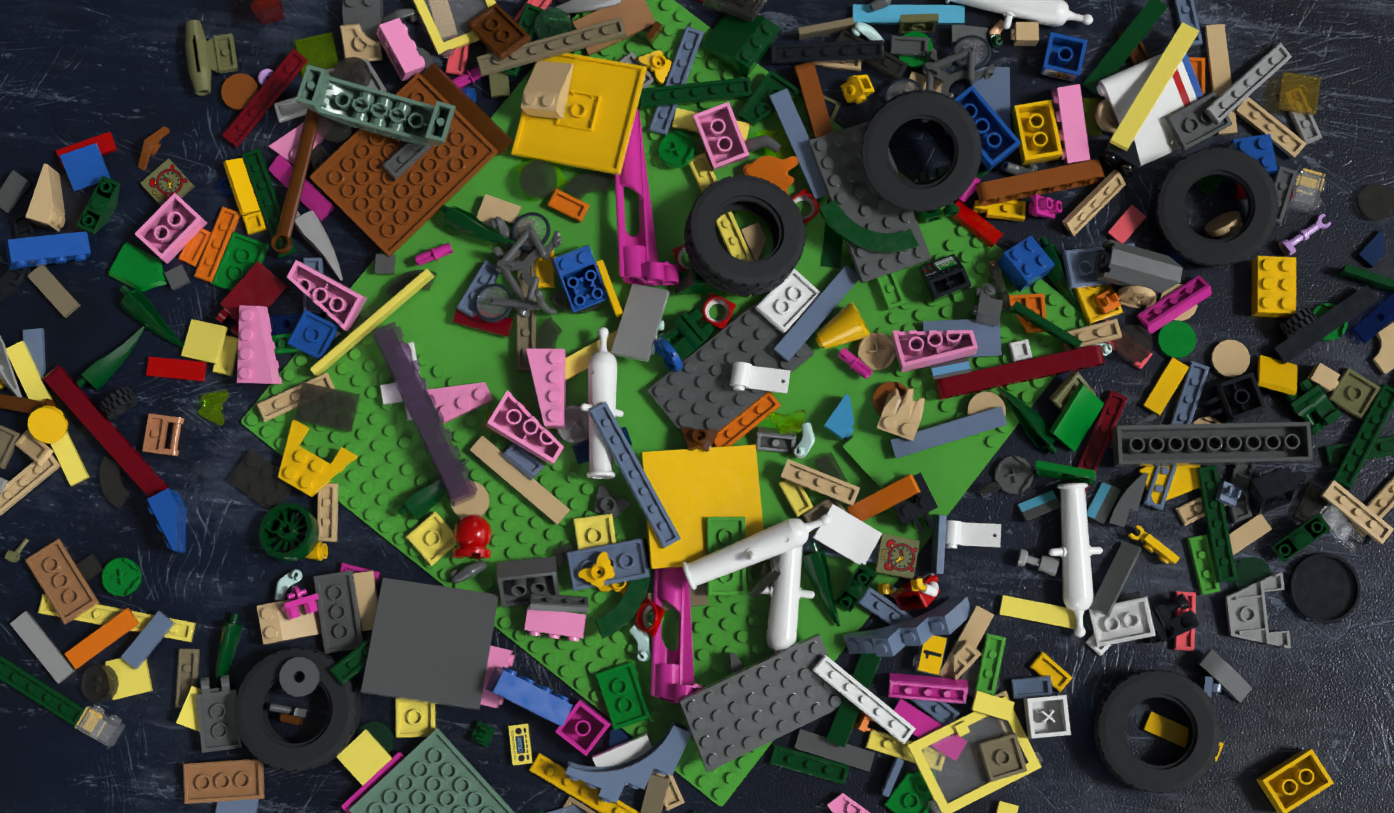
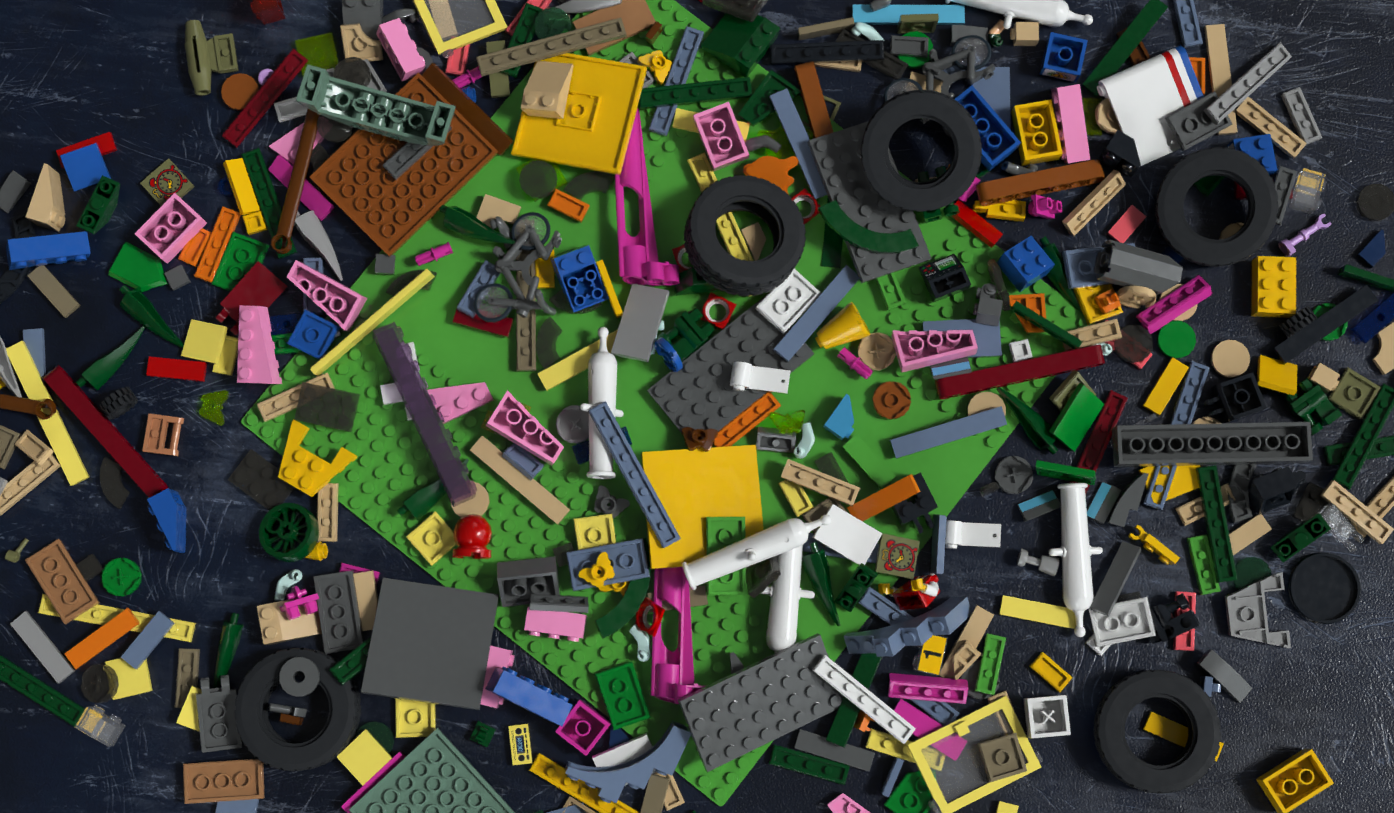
yellow tile [28,405,68,444] -> none
dark orange tile [138,126,170,171] -> none
dark grey arm [450,560,487,583] -> none
reddish brown tile [466,3,531,61] -> none
bright pink wedge [526,349,566,429] -> none
green tile [658,131,696,168] -> none
yellow brick [841,75,875,104] -> none
tan plate [877,388,925,441] -> none
light yellow tile [971,691,1015,721] -> none
sand blue tile [1011,675,1053,699] -> none
light yellow tile [1110,22,1199,151] -> none
tan tile [1204,211,1242,237] -> none
sand blue tile [1215,481,1241,507] -> none
clear yellow tile [1277,72,1321,115] -> none

